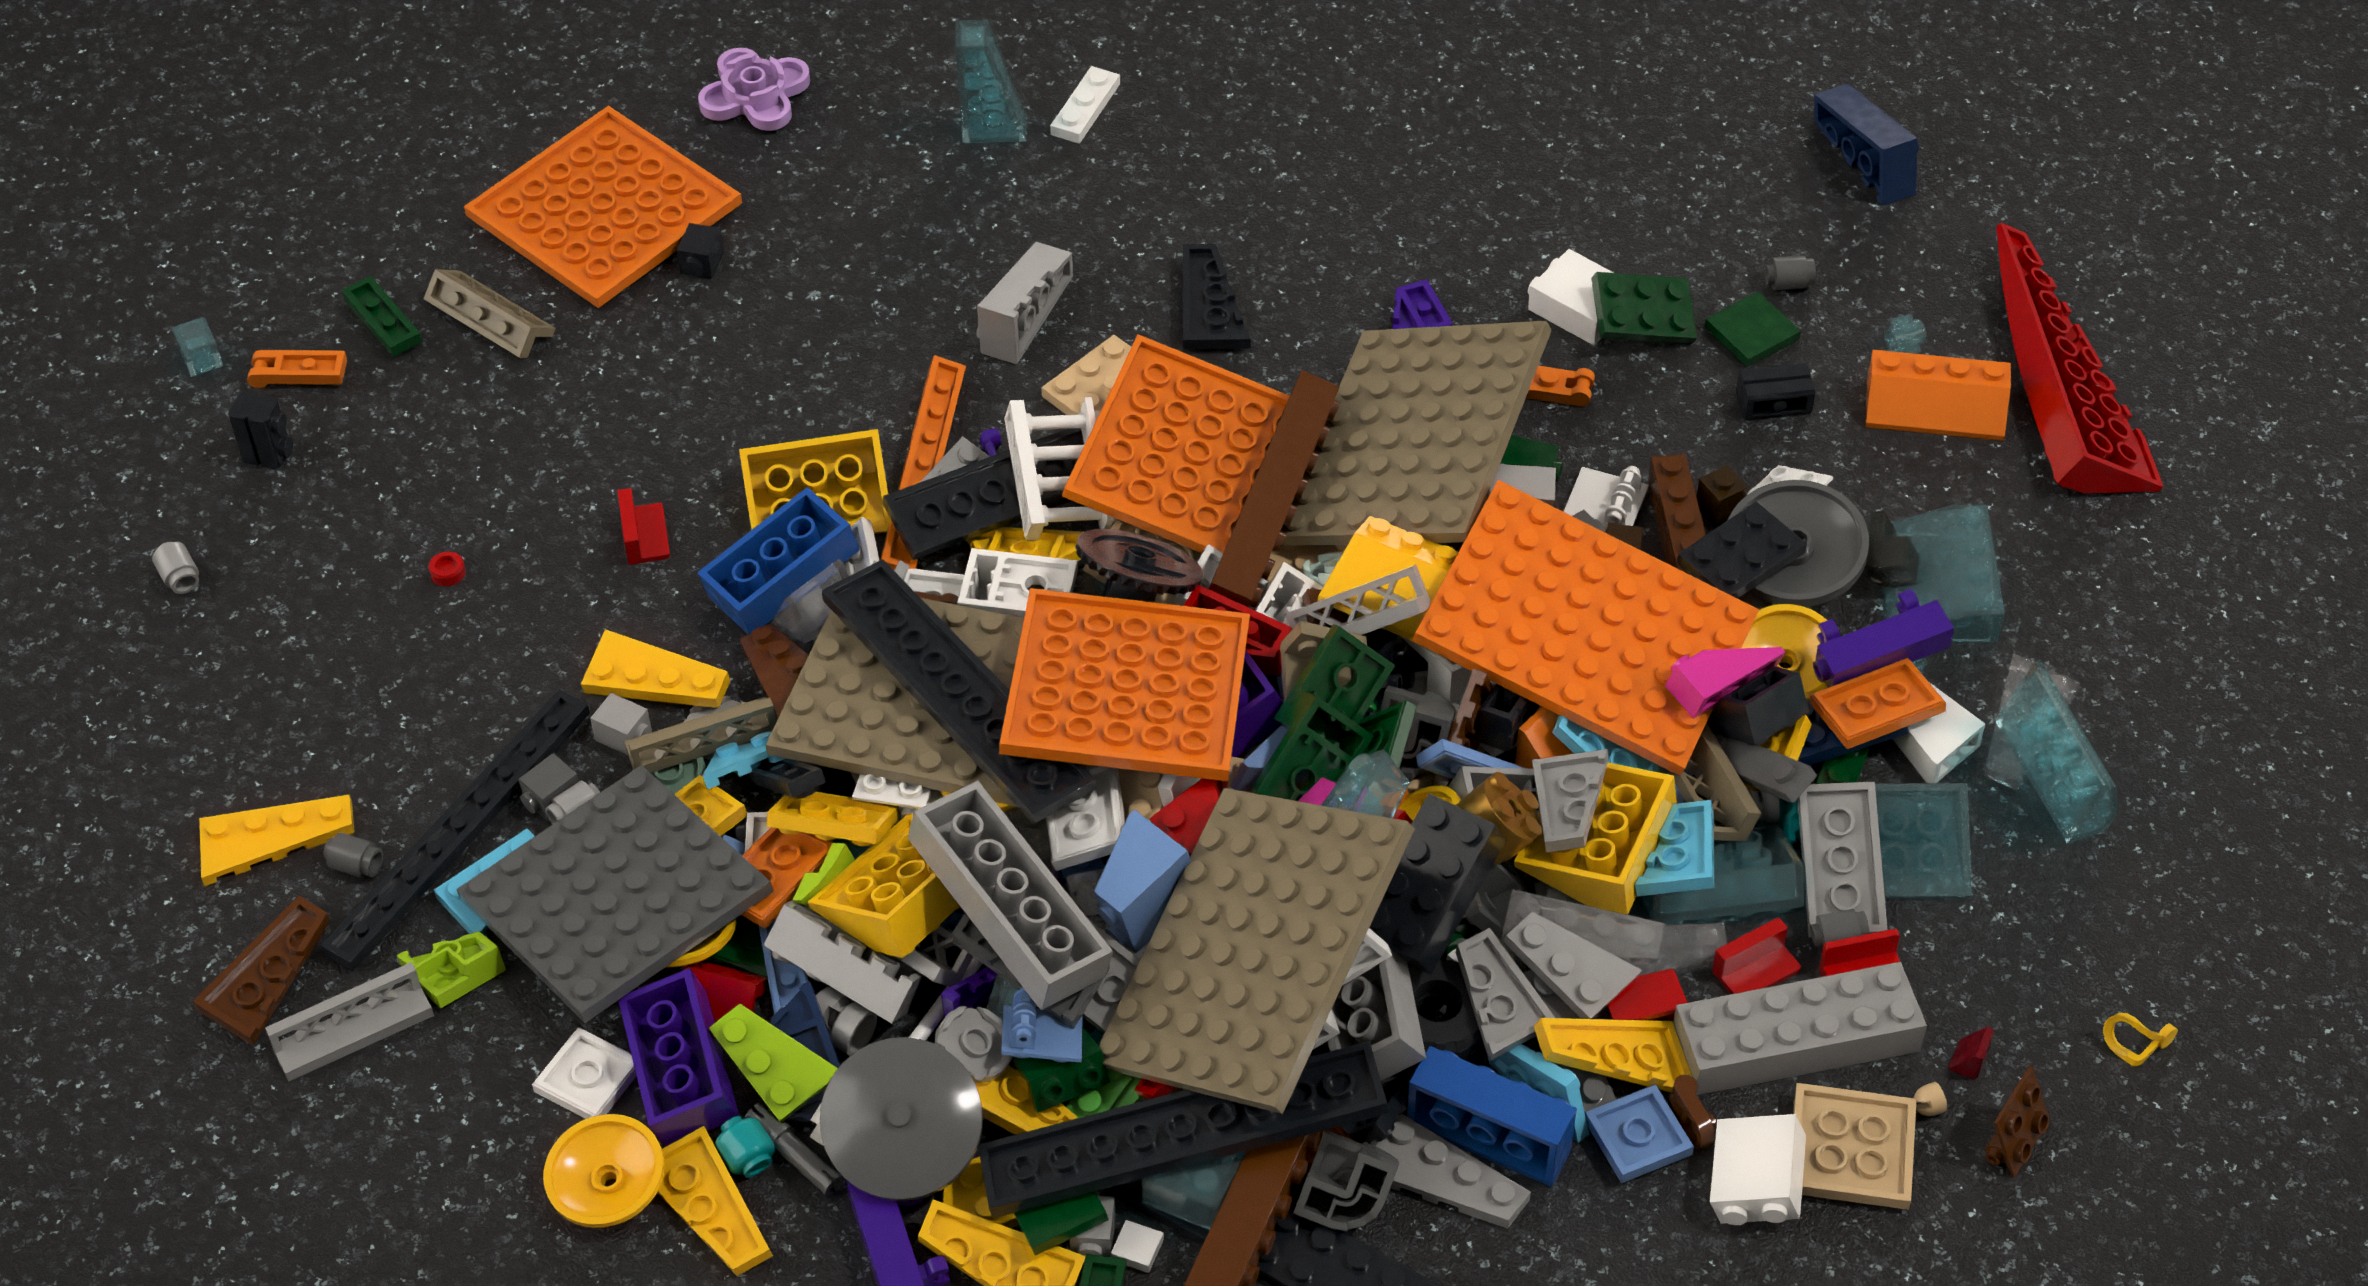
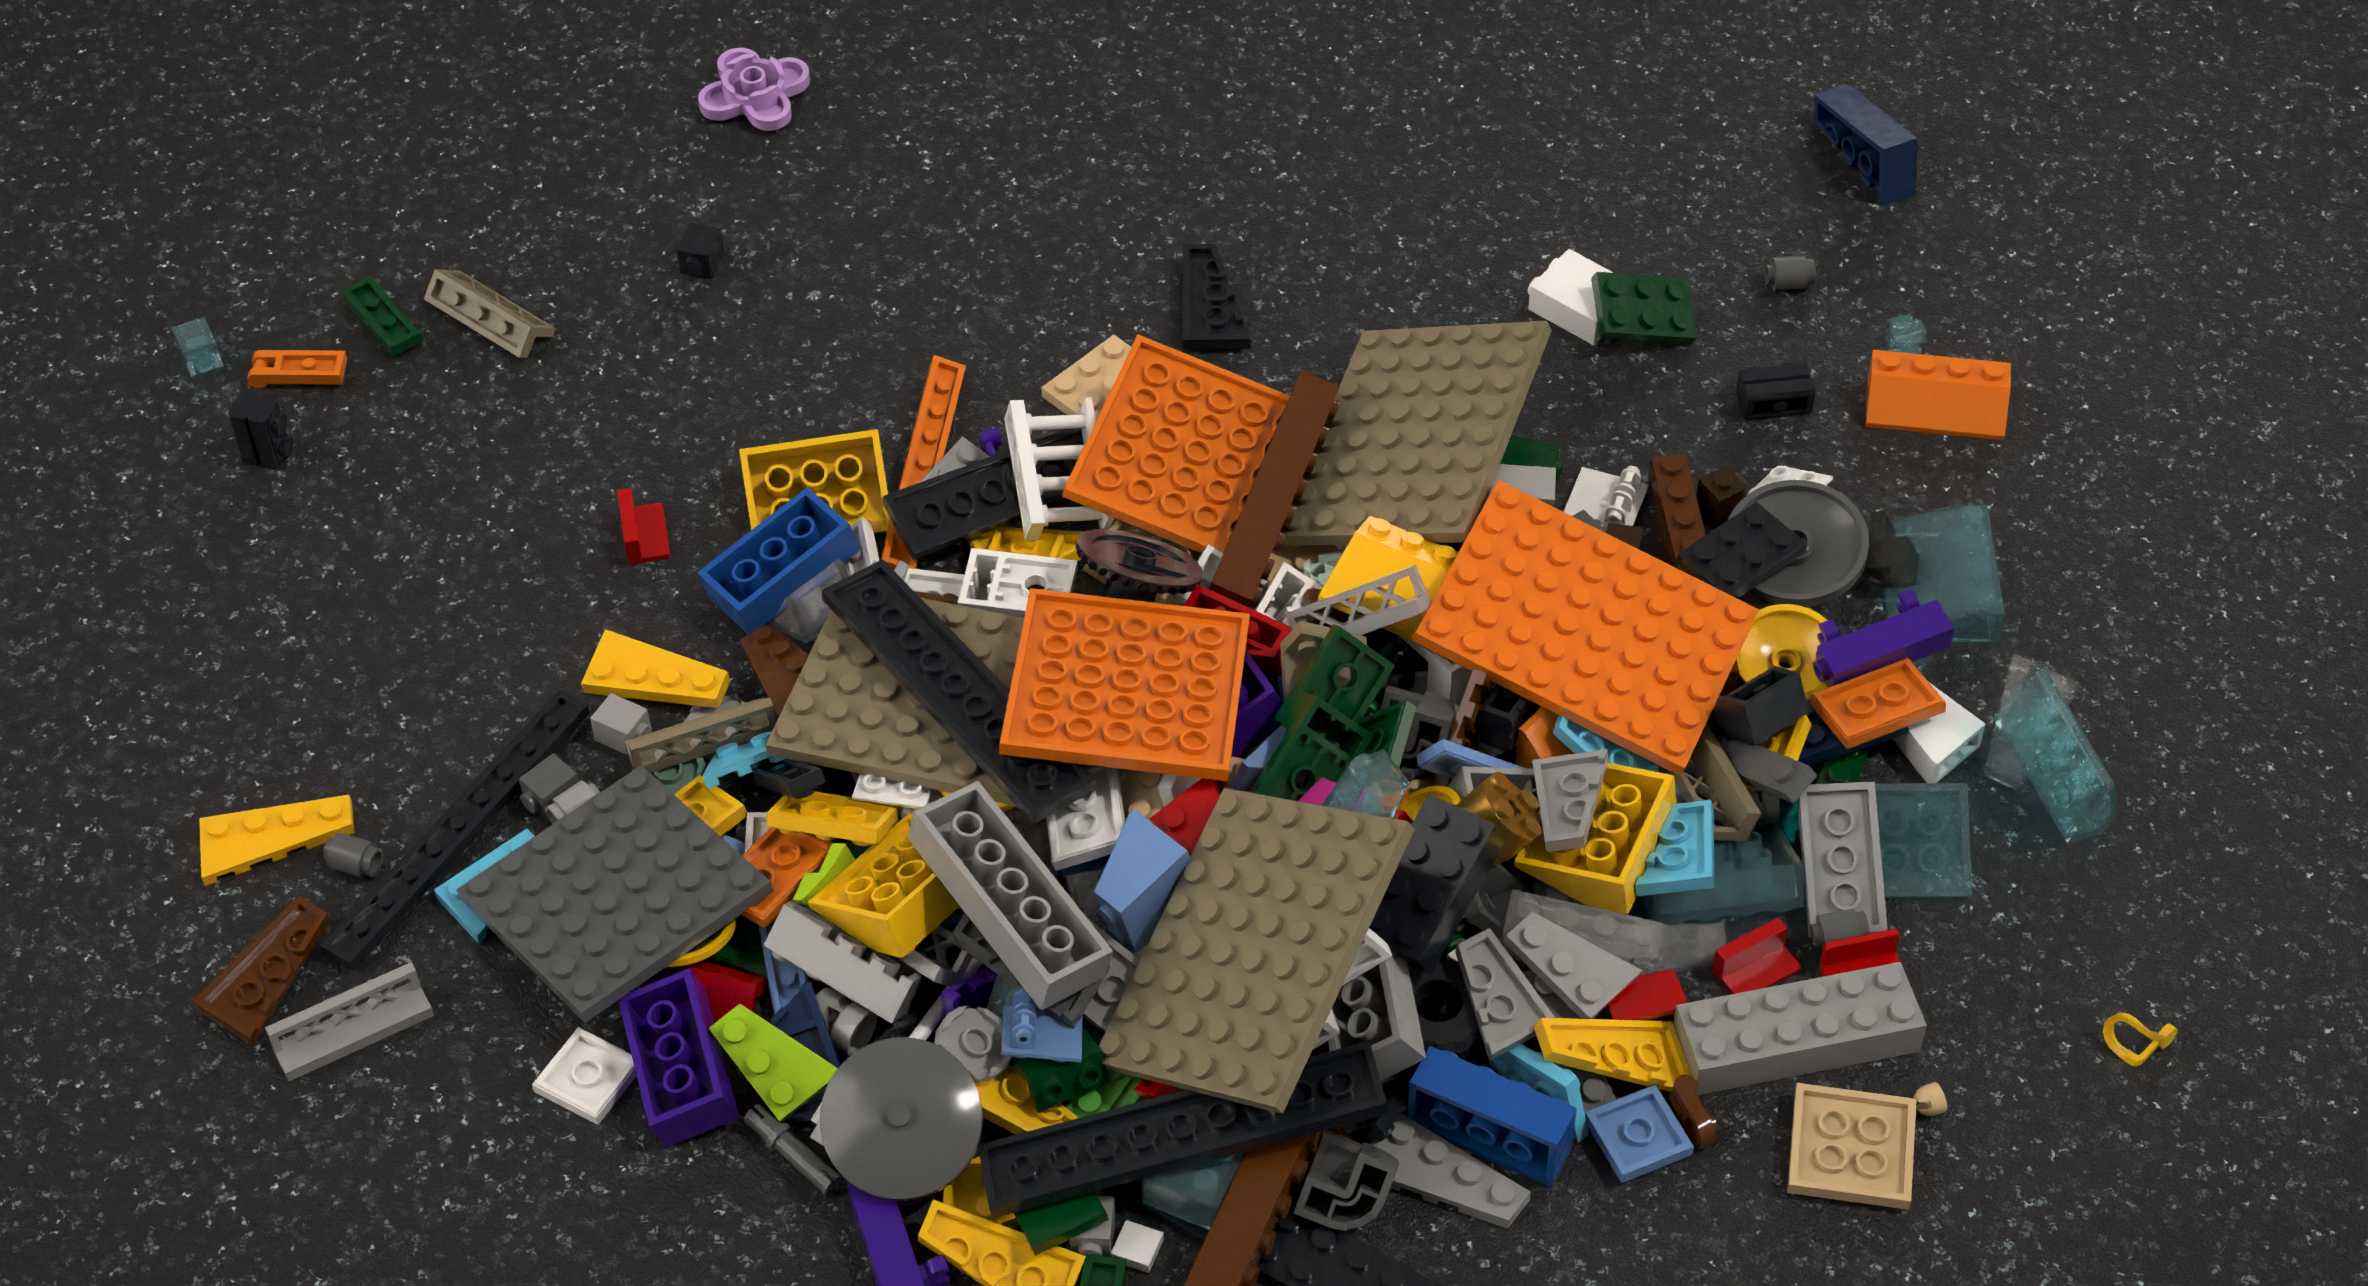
light grey brick [152,542,199,594] -> none
lime slope [397,931,506,1009] -> none
red tile [428,551,466,586] -> none
orange plate [464,106,742,308] -> none
yellow dish [543,1114,664,1228] -> none
yellow wing [657,1126,773,1276] -> none
teal head [715,1116,775,1178] -> none
clear light blue wedge [955,20,1027,143] -> none
light grey wedge [977,242,1073,364] -> none
white plate [1050,66,1120,144] -> none
dark purple wing [1393,279,1453,329] -> none
orange plate [1526,366,1595,407] -> none
dark pink slope [1665,647,1785,719] -> none
dark green tile [1705,291,1801,367] -> none
white brick [1710,1114,1806,1225] -> none
dark red slope [1949,1026,1994,1080] -> none
reddish brown hinge [1985,1065,2050,1178] -> none
red wedge [1996,222,2164,493] -> none

